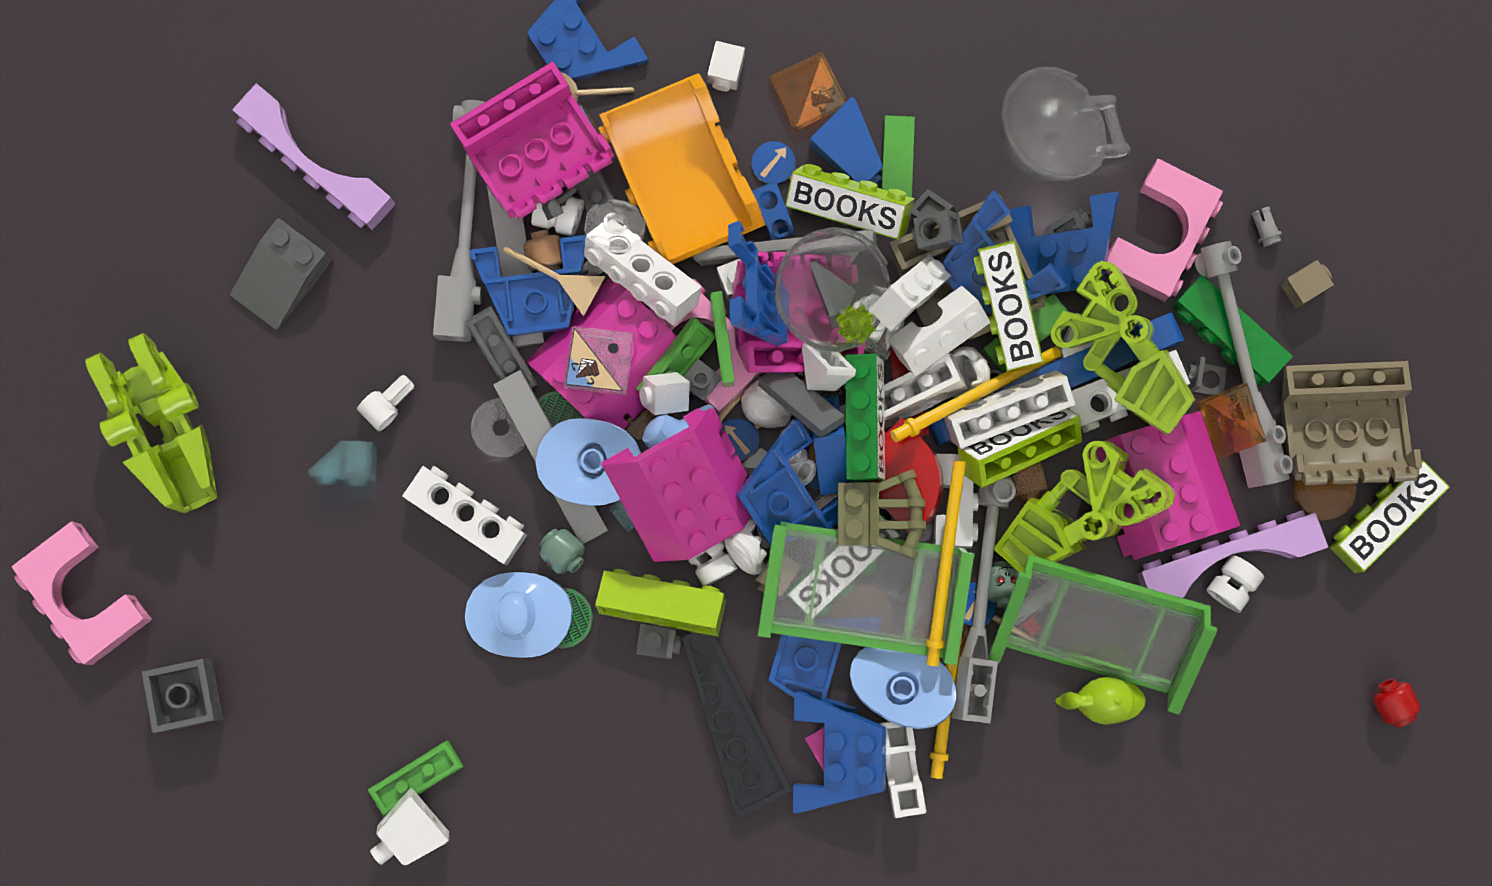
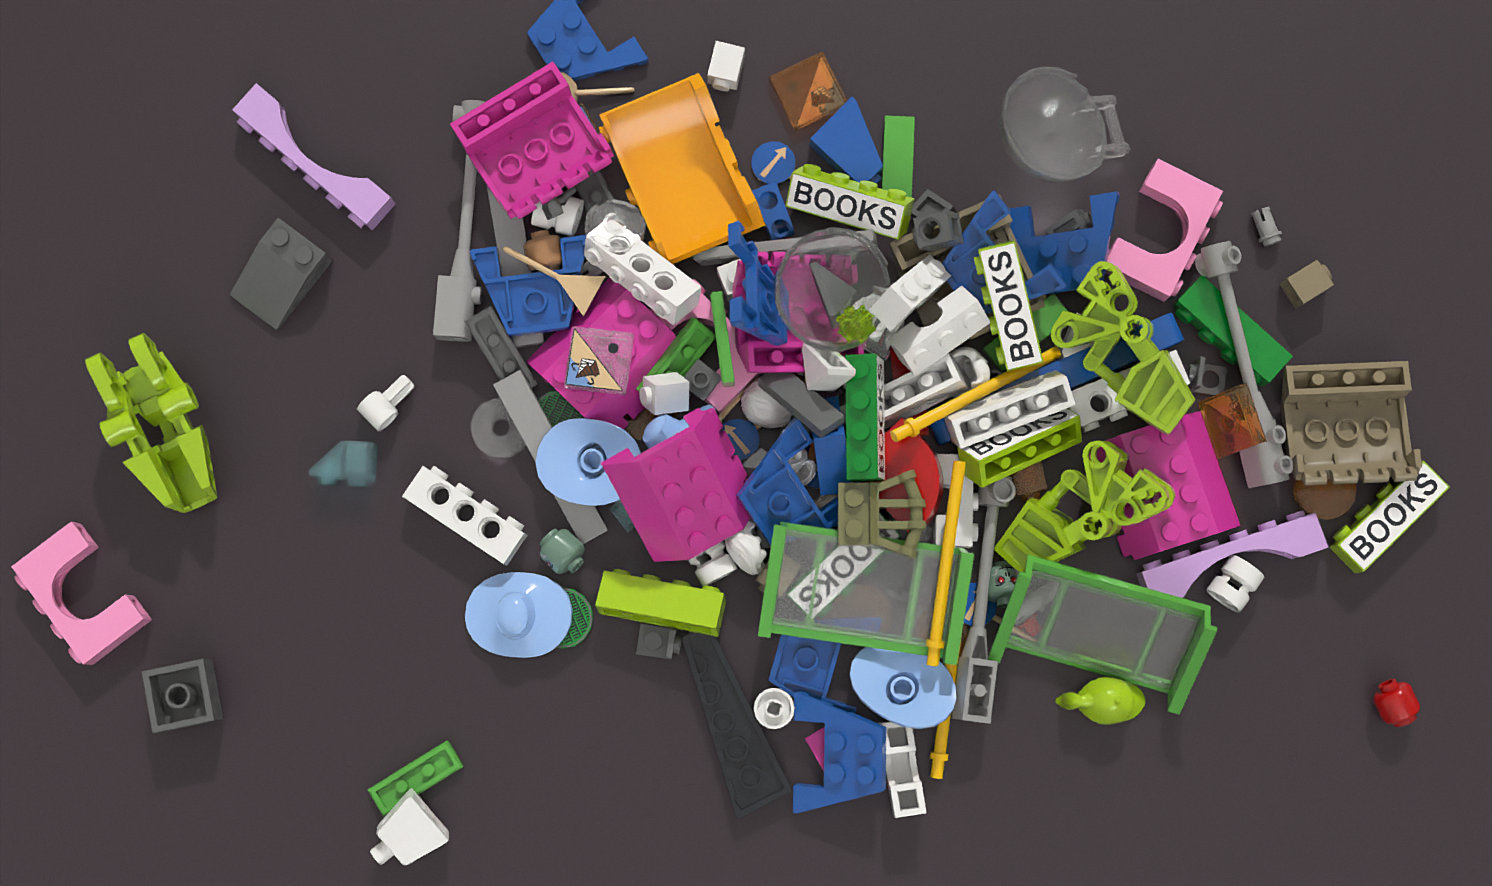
none -> white wheel [754,688,794,729]

